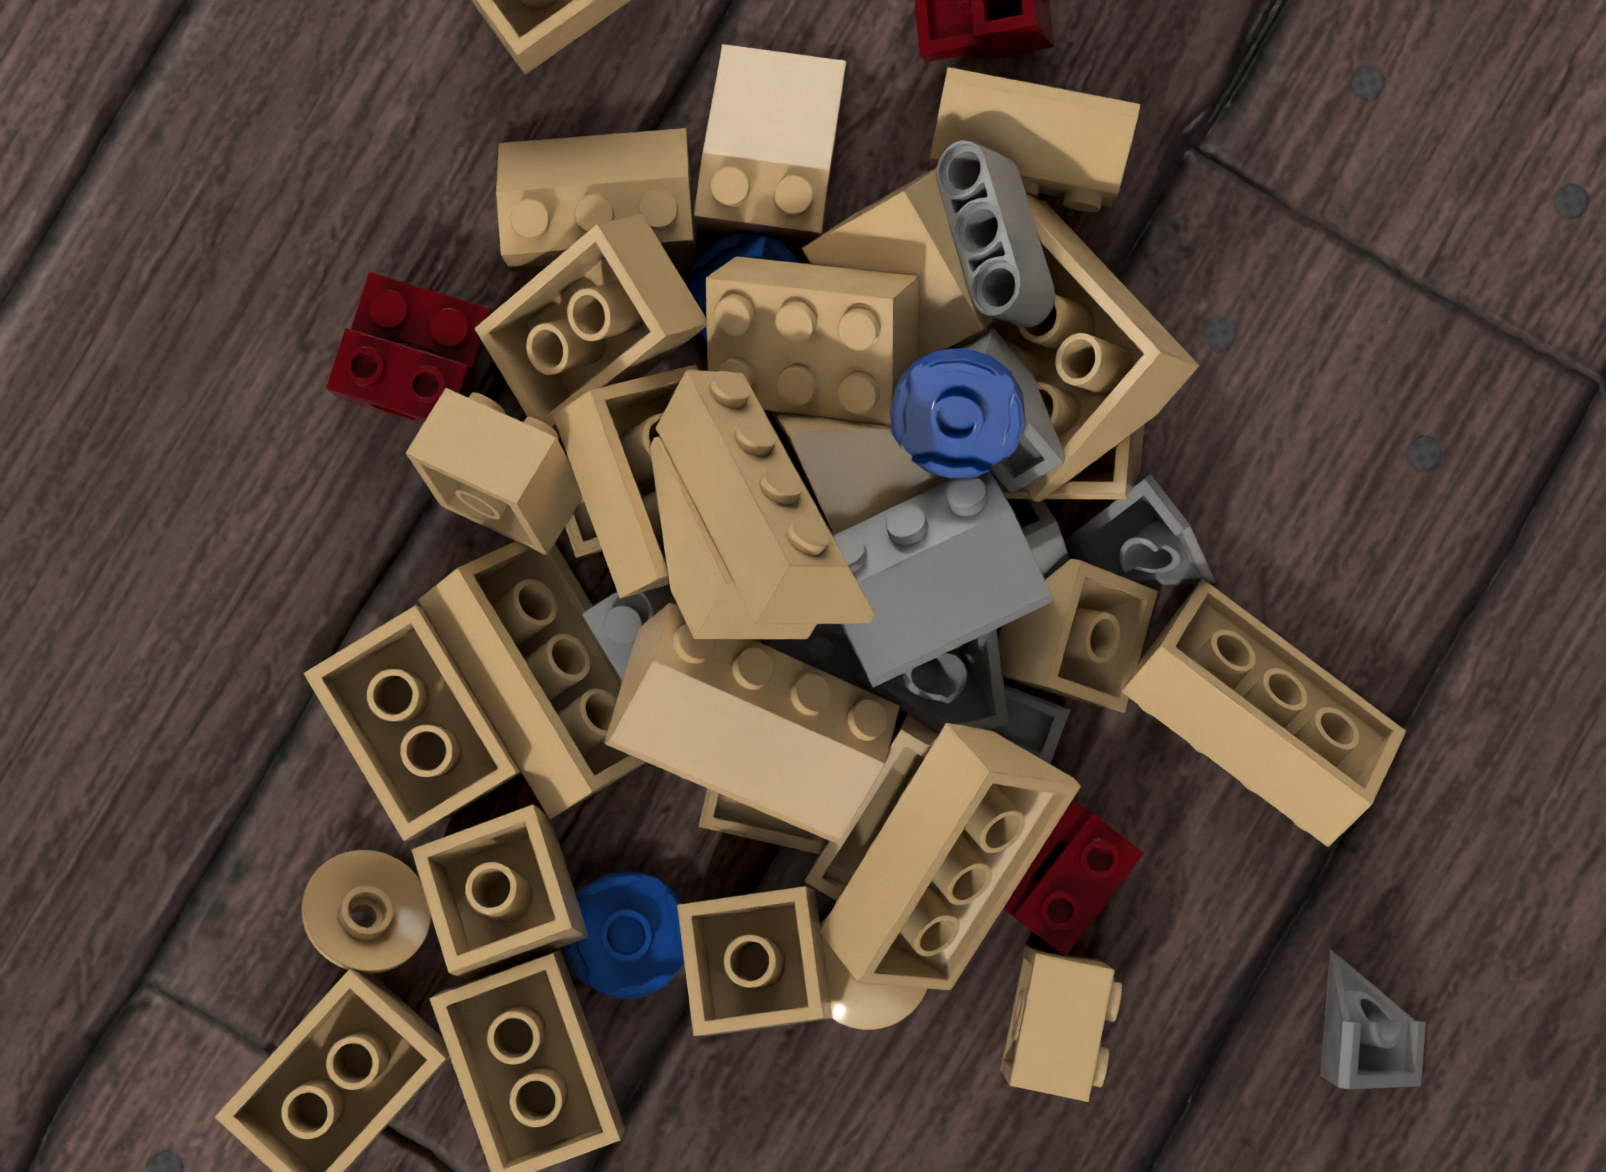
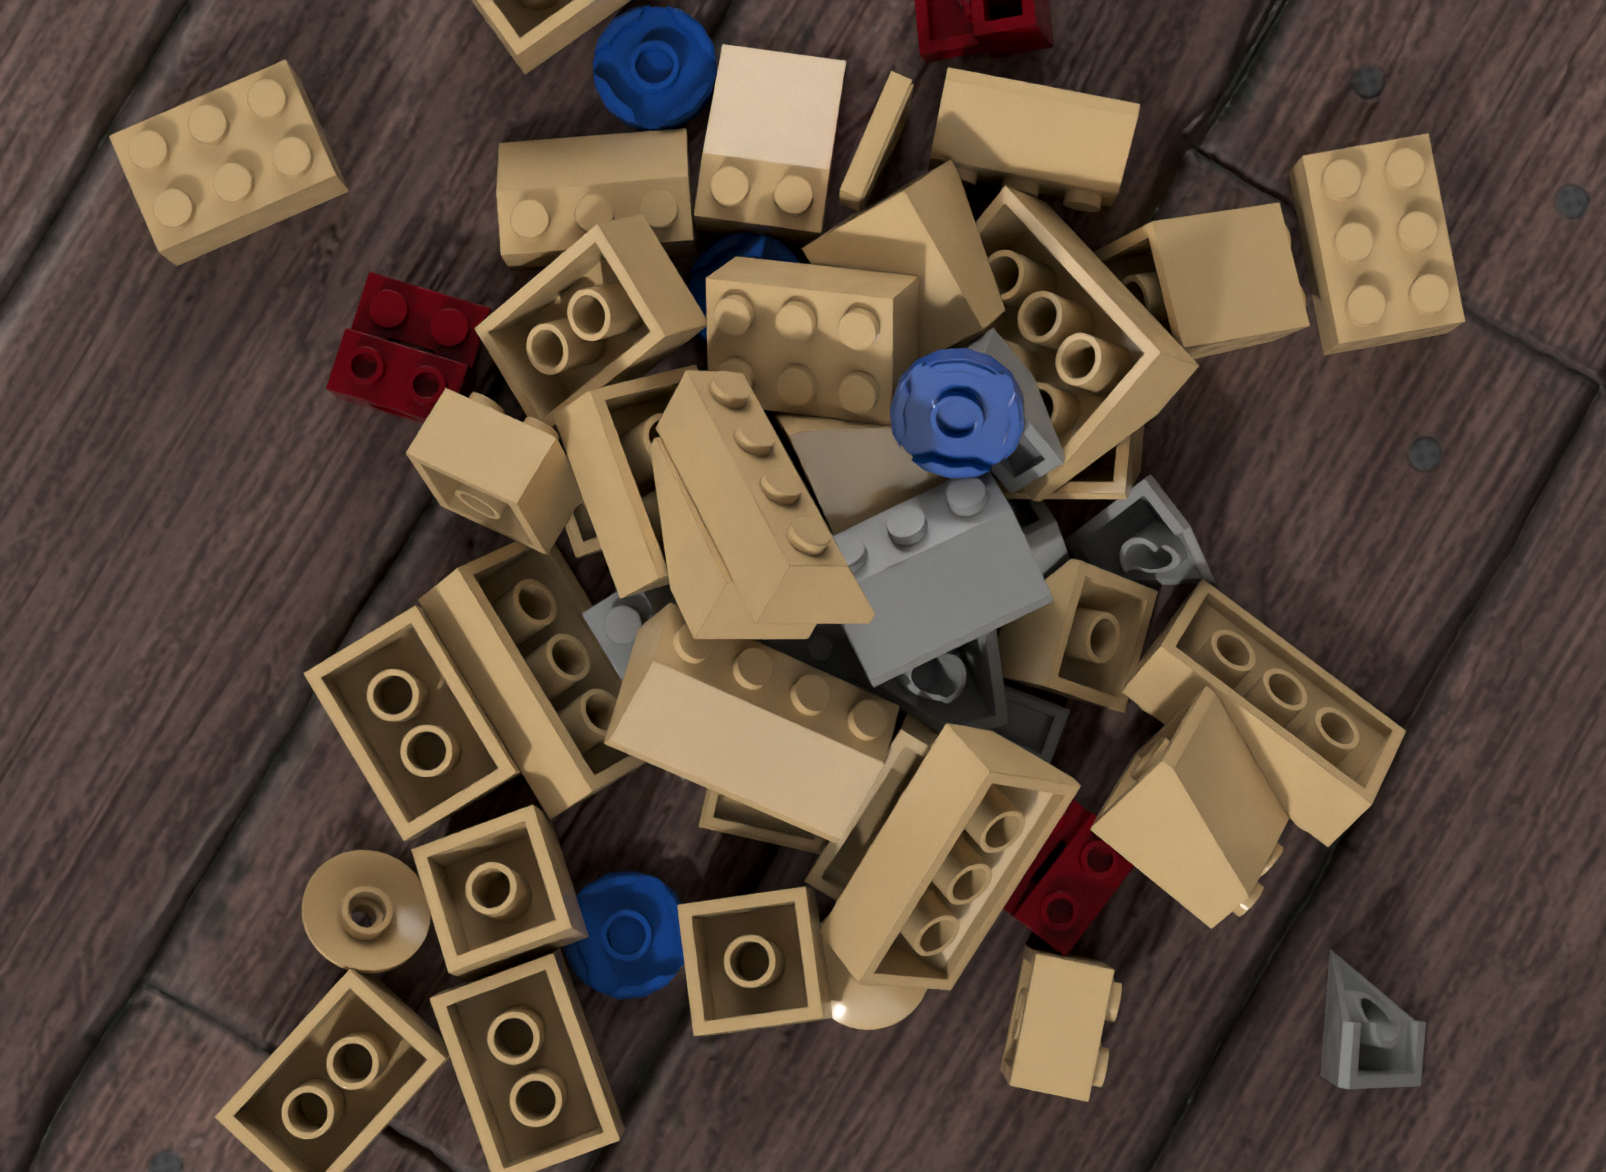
light grey beam [936,140,1055,328] -> none
none -> tan brick [109,59,349,266]
none -> blue tile [593,5,717,131]
none -> tan tile [839,71,914,212]
none -> tan slope [1090,685,1289,929]
none -> tan slope [1093,202,1310,359]
none -> tan brick [1289,133,1465,355]

